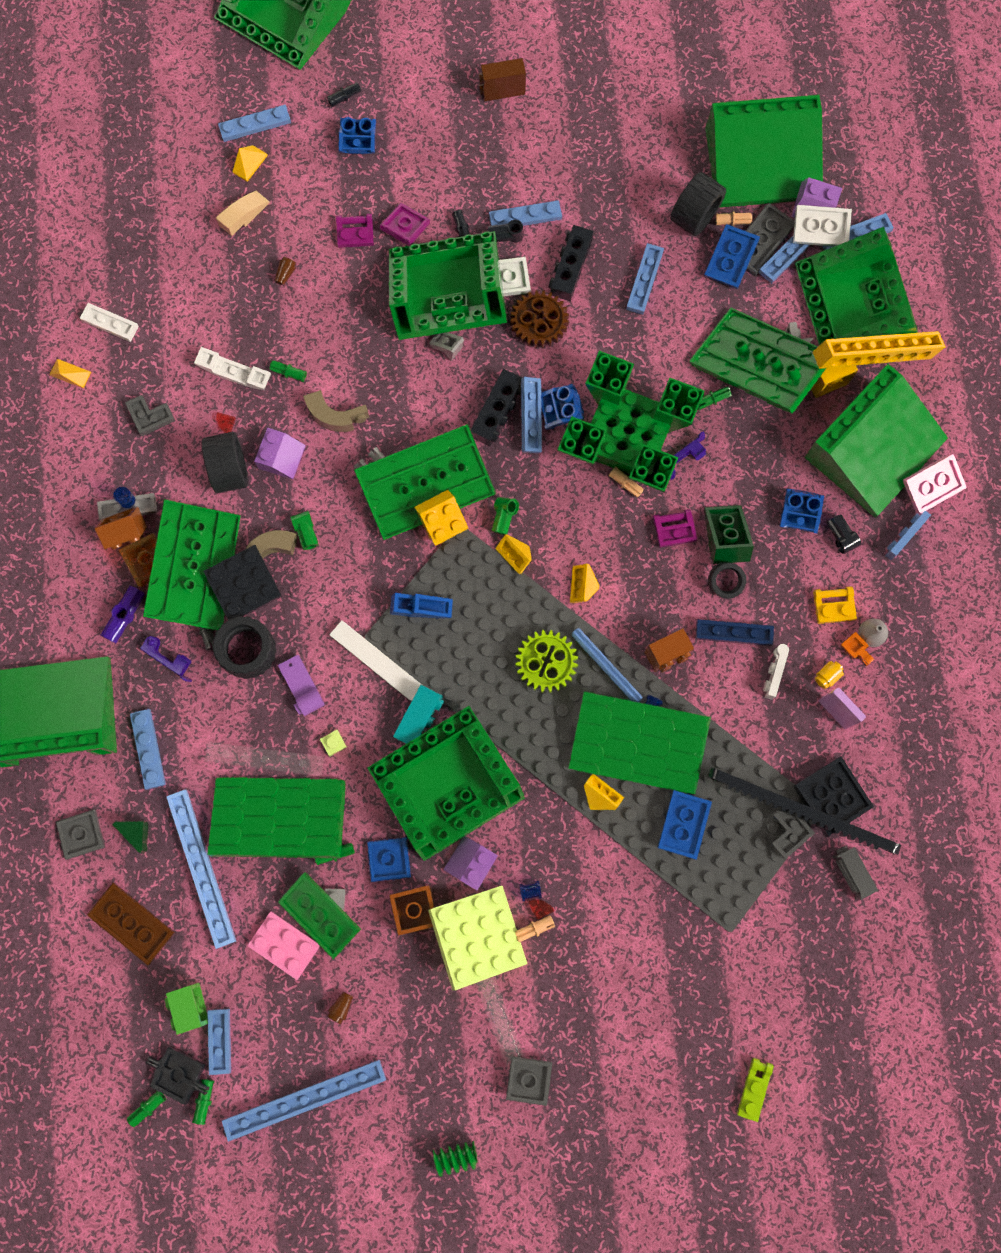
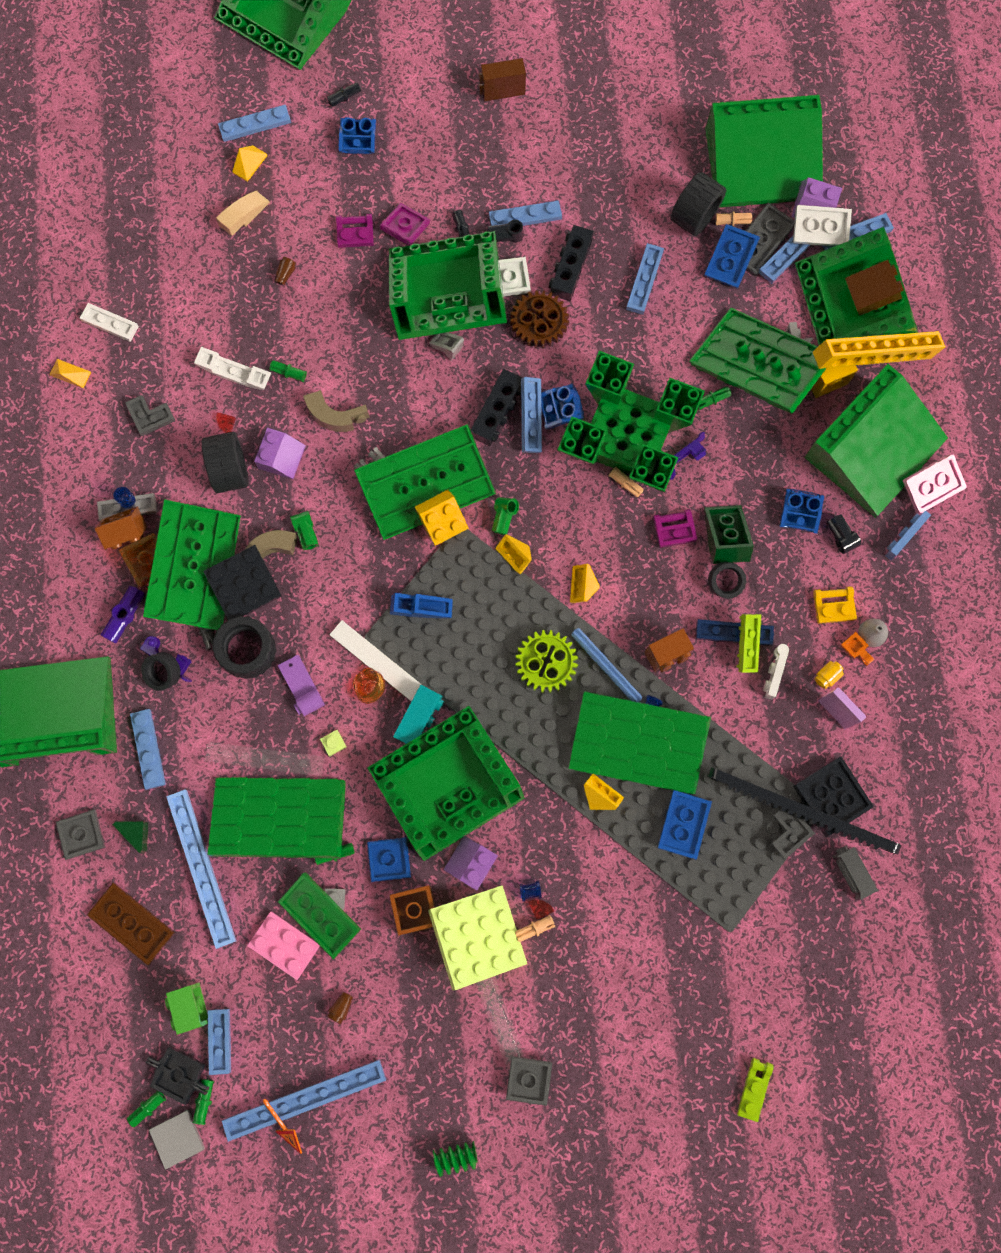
none -> black tyre [141,652,181,691]
none -> light grey tile [149,1109,205,1170]
none -> orange piece [263,1099,302,1154]
none -> clear orange hat [353,667,385,704]
none -> lime plate [736,614,761,673]
none -> reddish brown brick [845,260,904,316]

